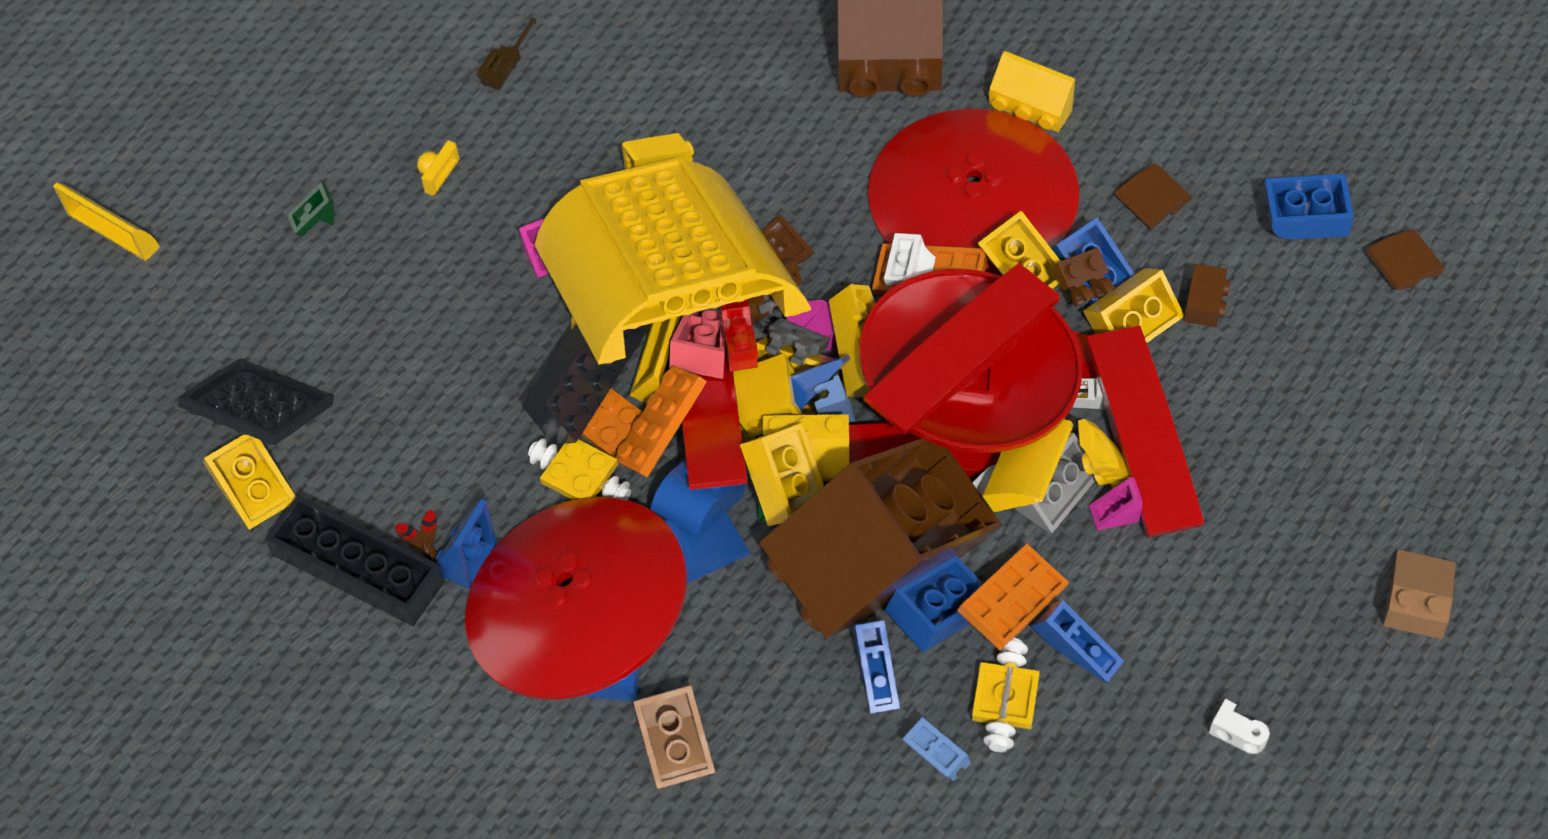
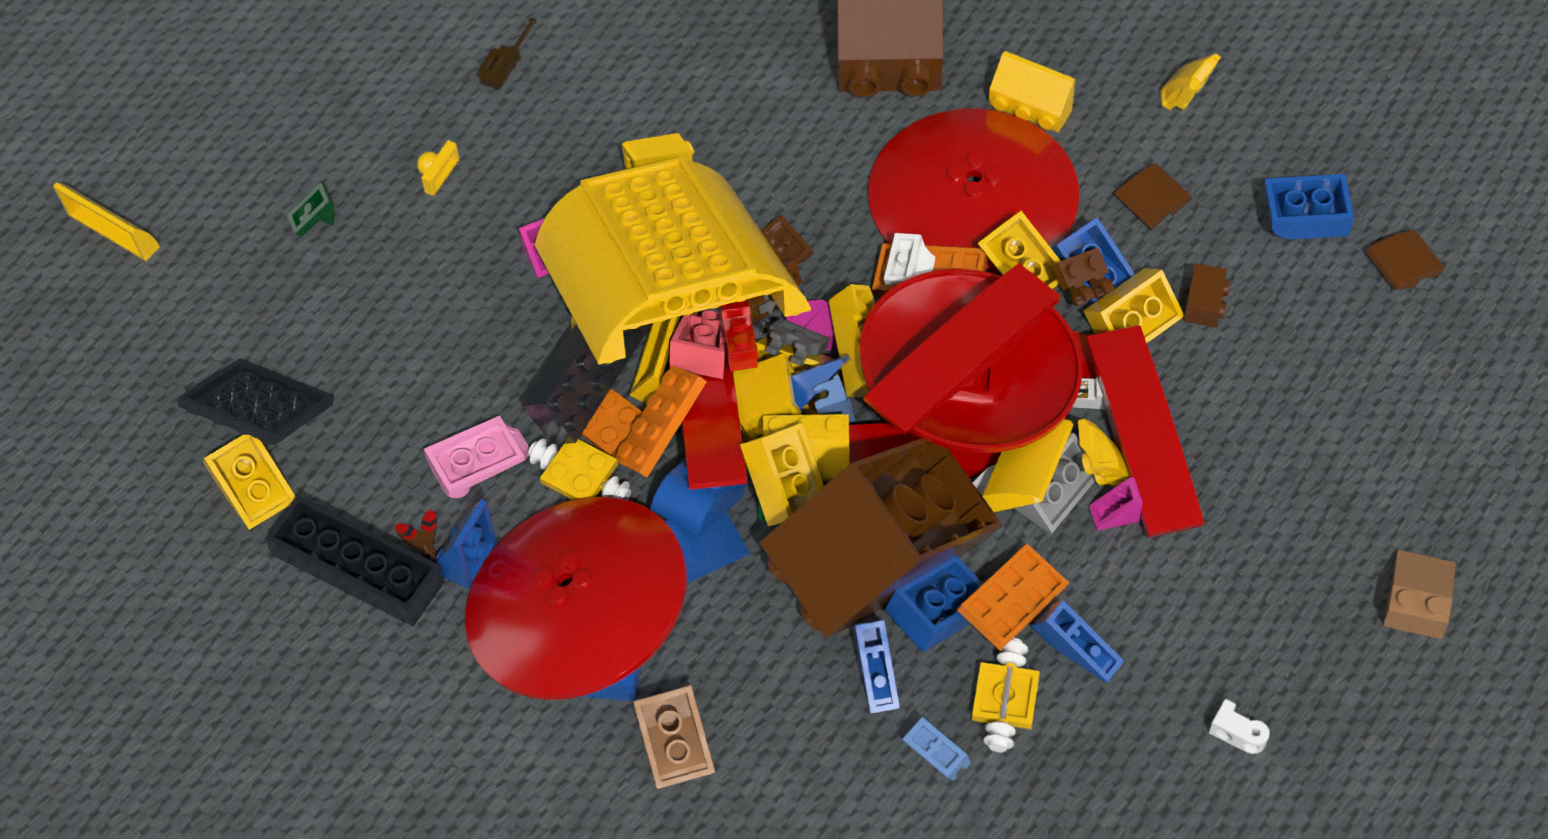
none -> bright pink slope [424,416,530,498]
none -> yellow slope [1160,54,1221,111]

